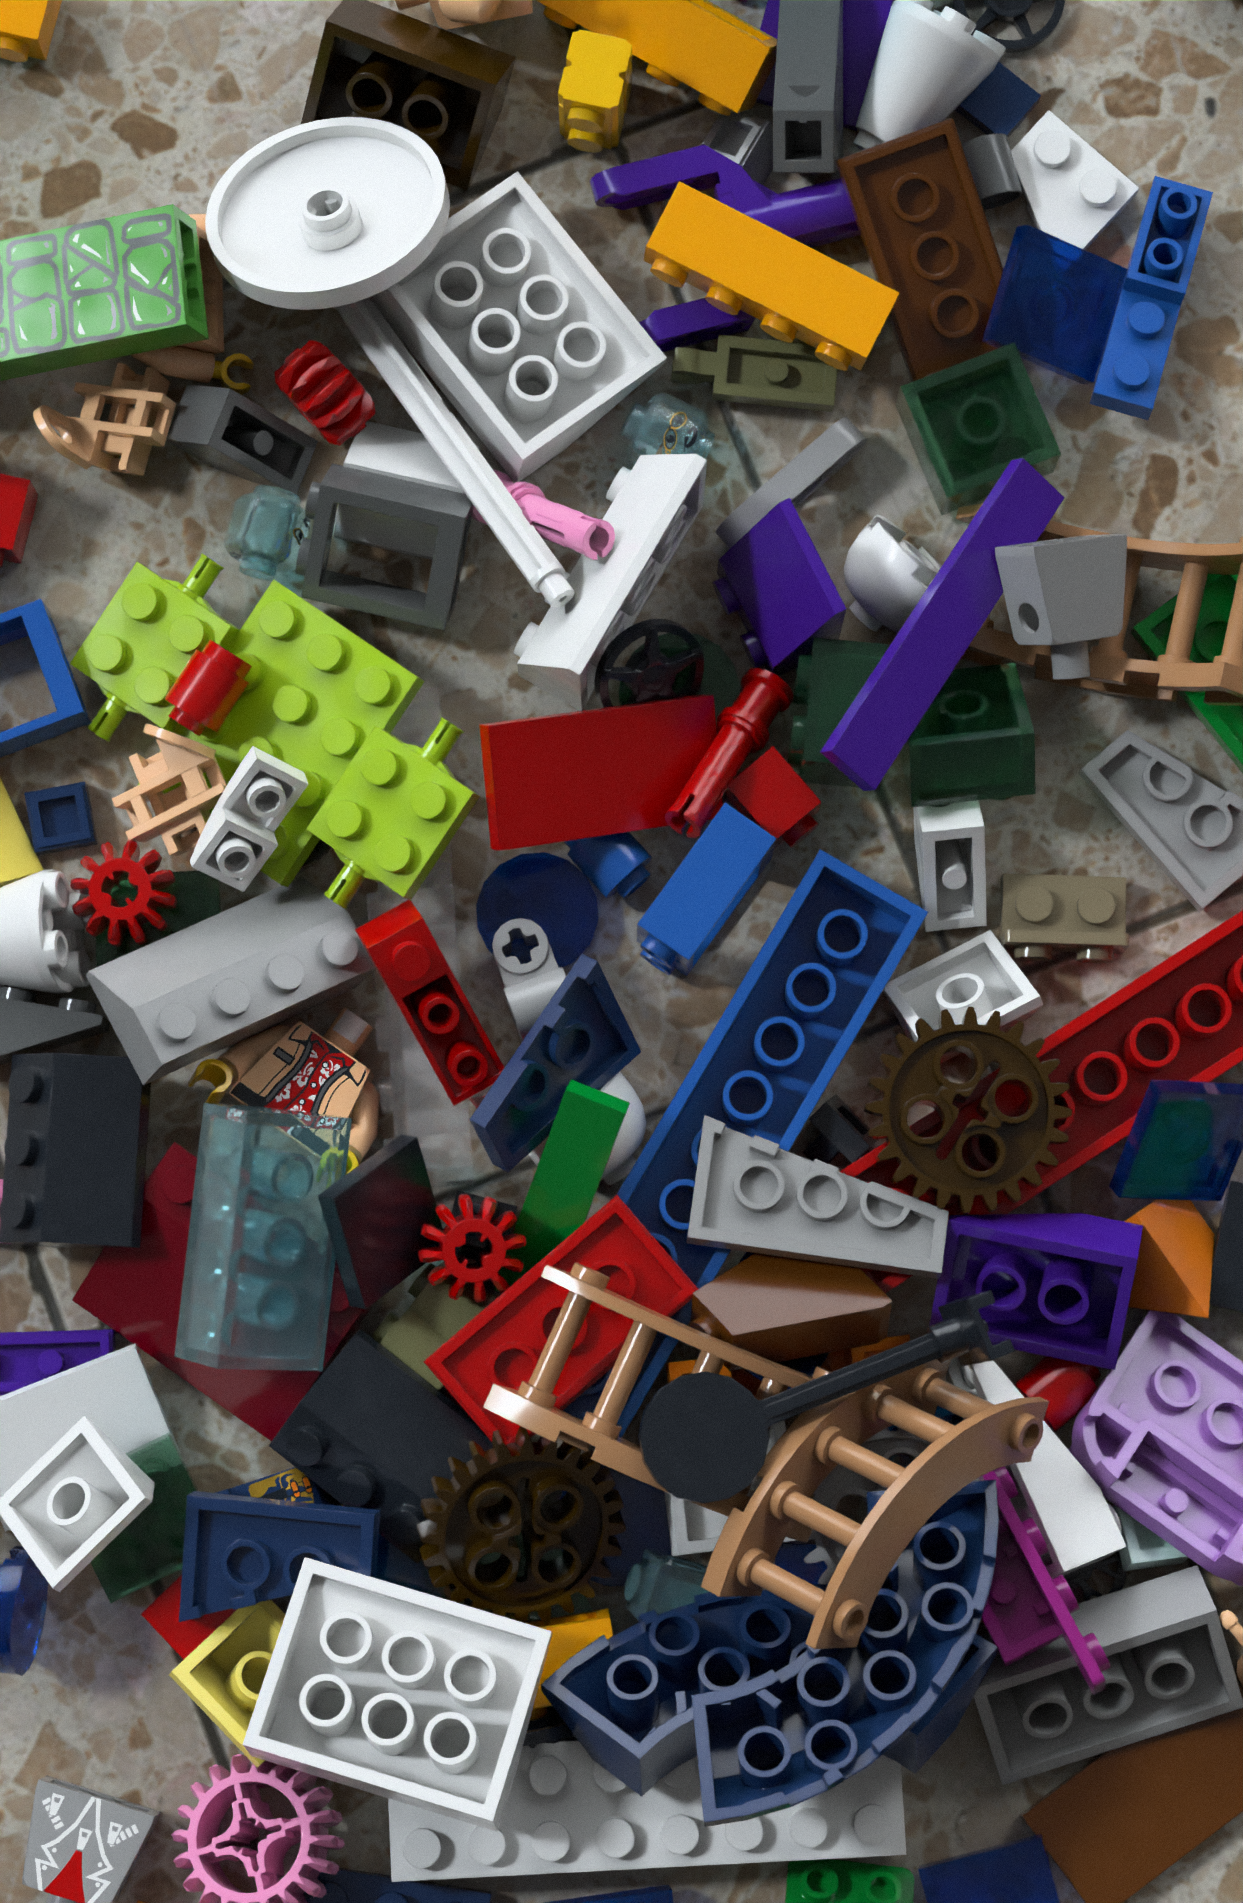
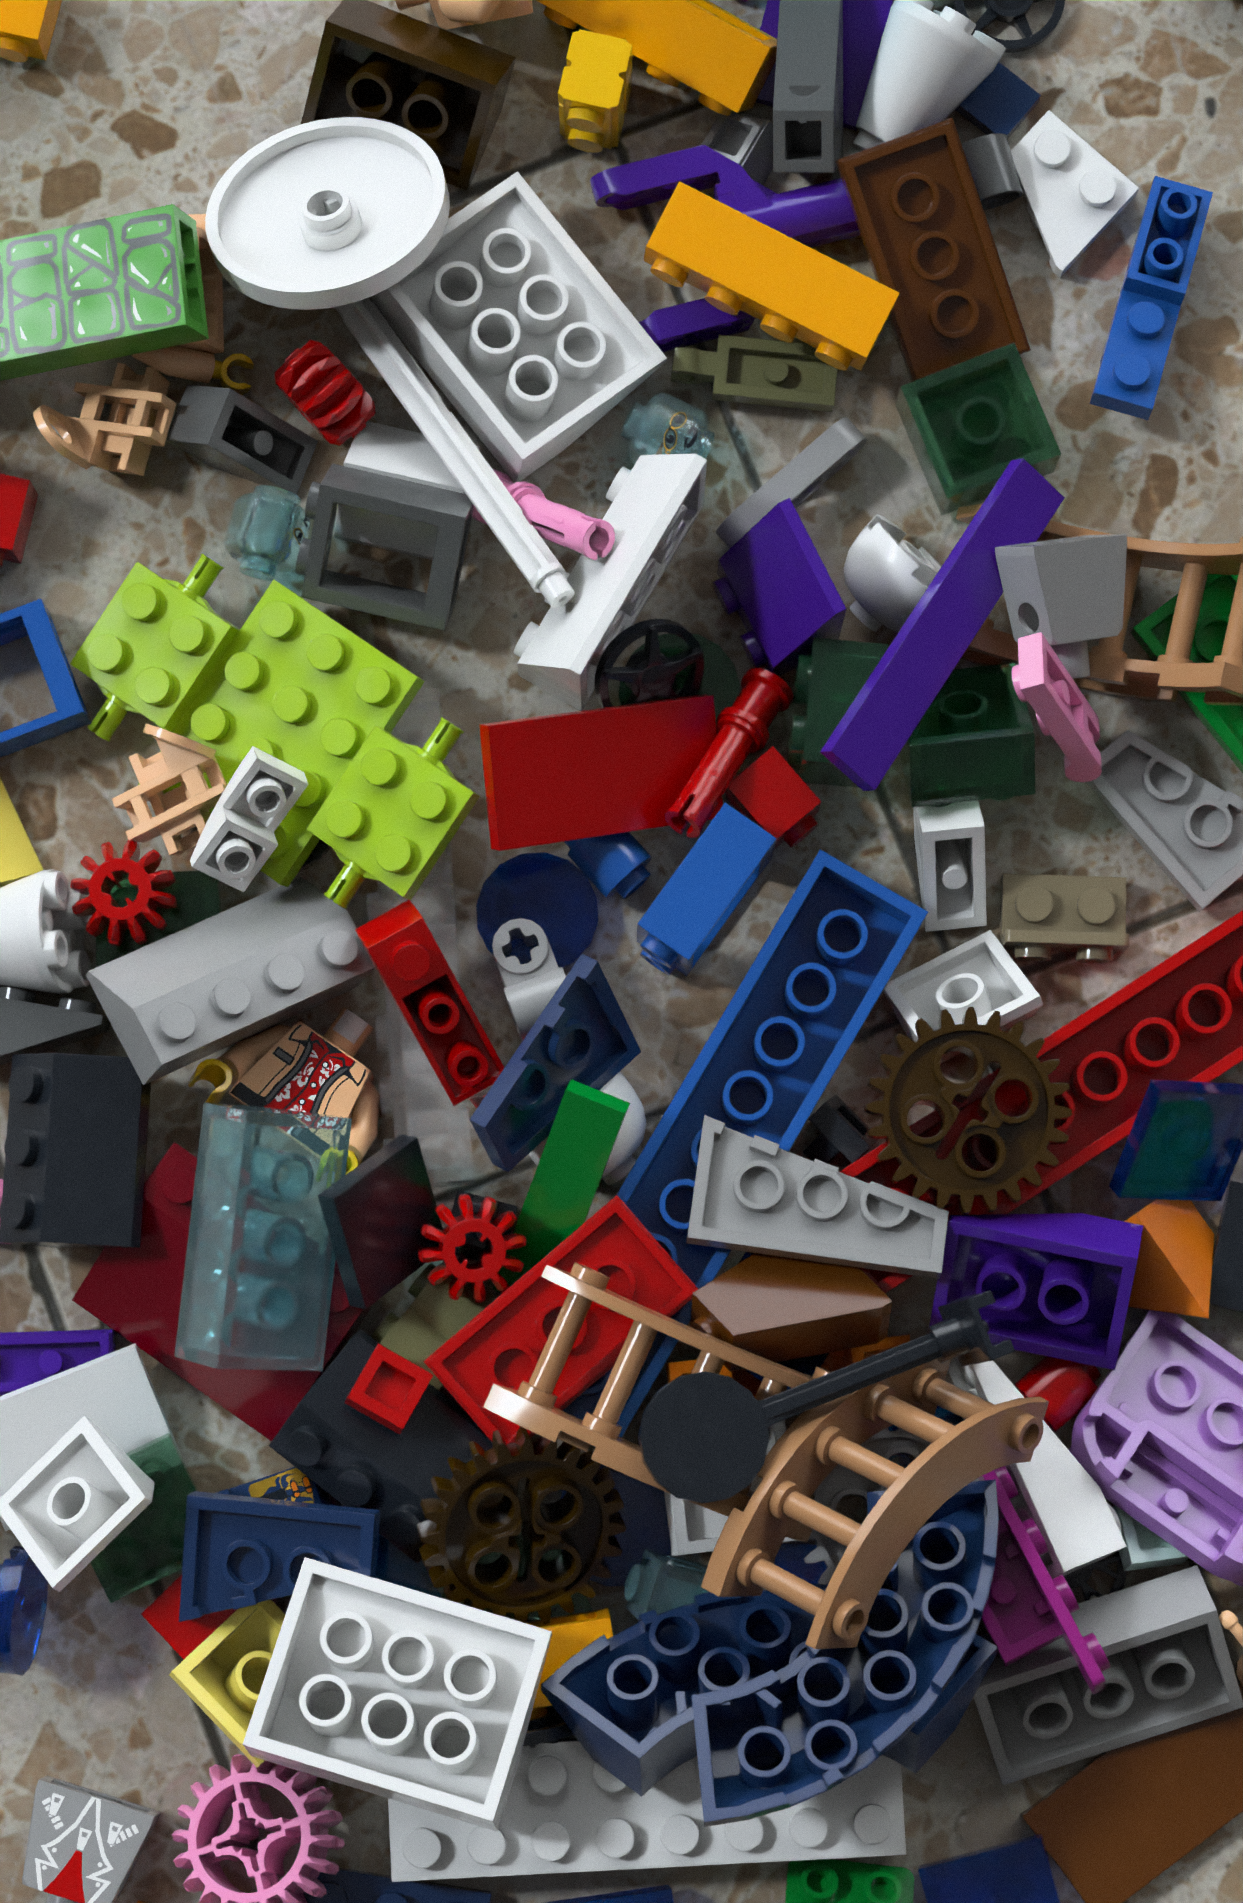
dark blue tile [24,781,98,856] -> none
red brick [165,639,252,736] -> none
clear blue tile [982,224,1127,384] -> none
none -> red plate [345,1343,433,1434]
none -> bright pink plate [1012,632,1102,782]

